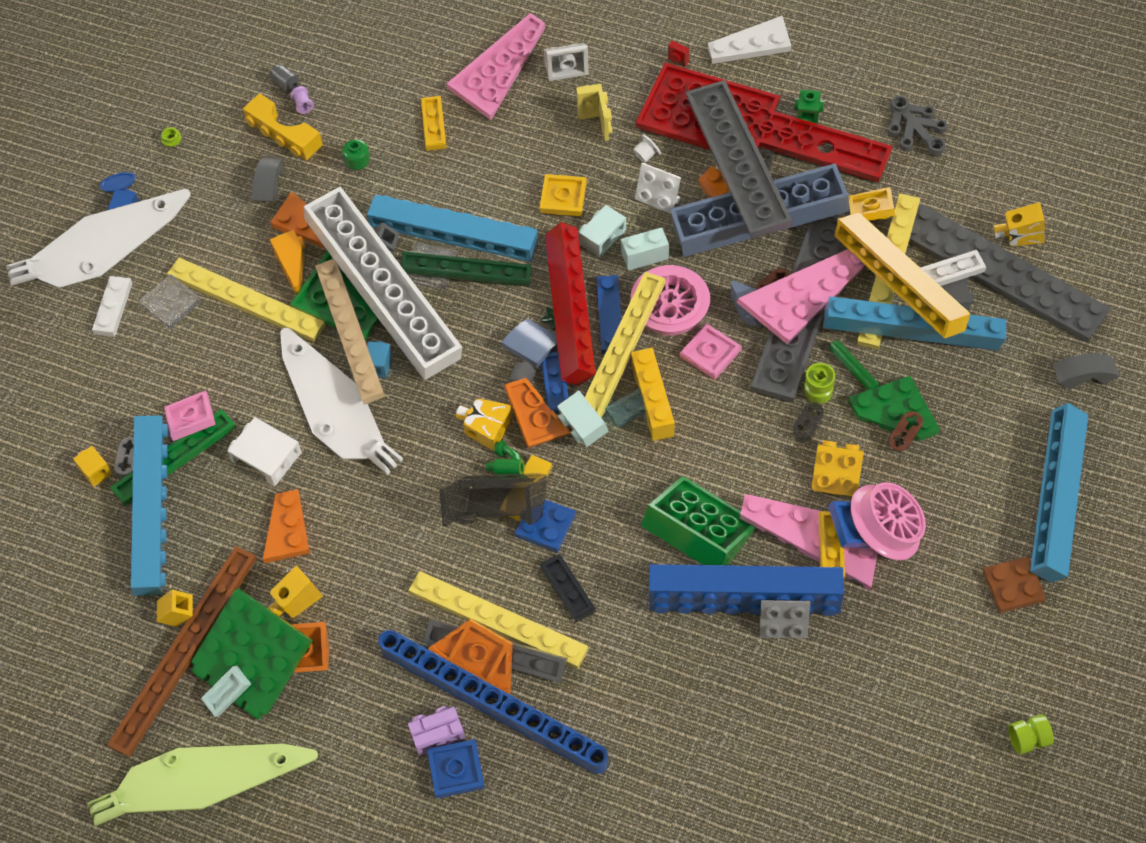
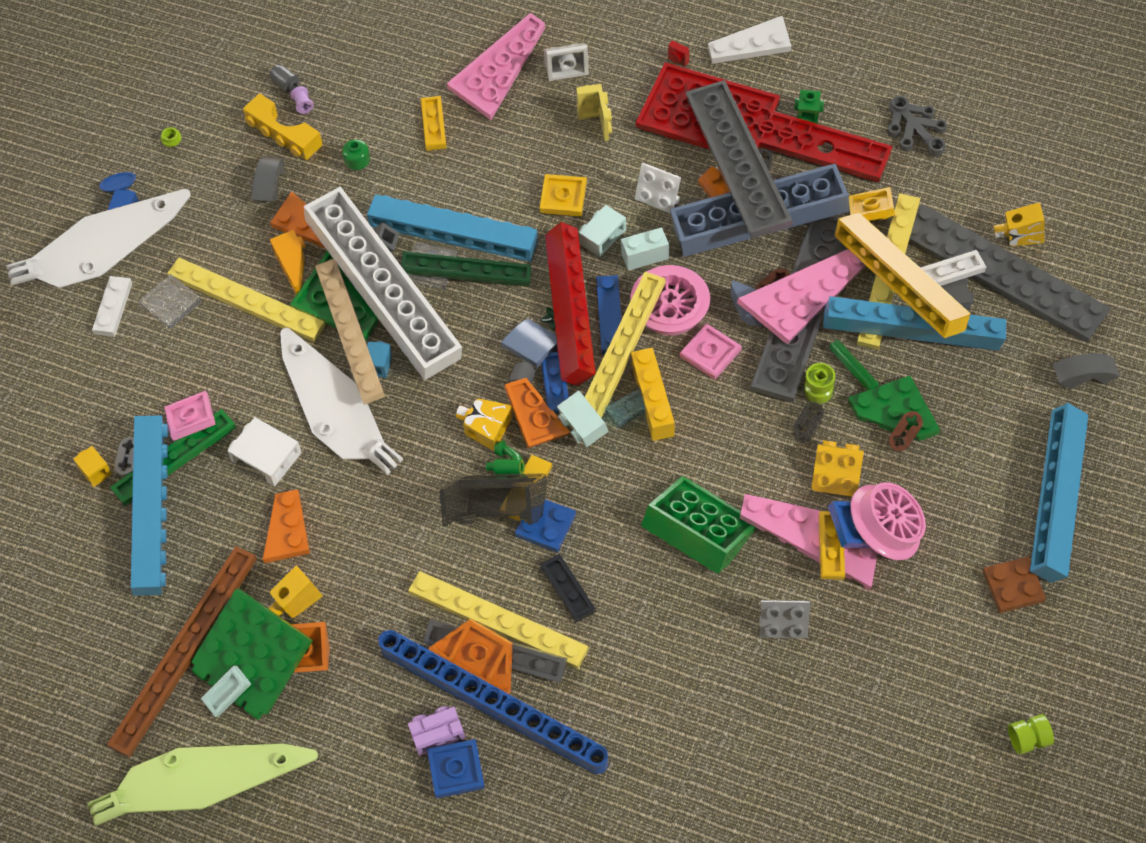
yellow brick [157,590,193,627] -> none
white piece [633,134,661,163] -> none
blue brick [649,564,844,616] -> none

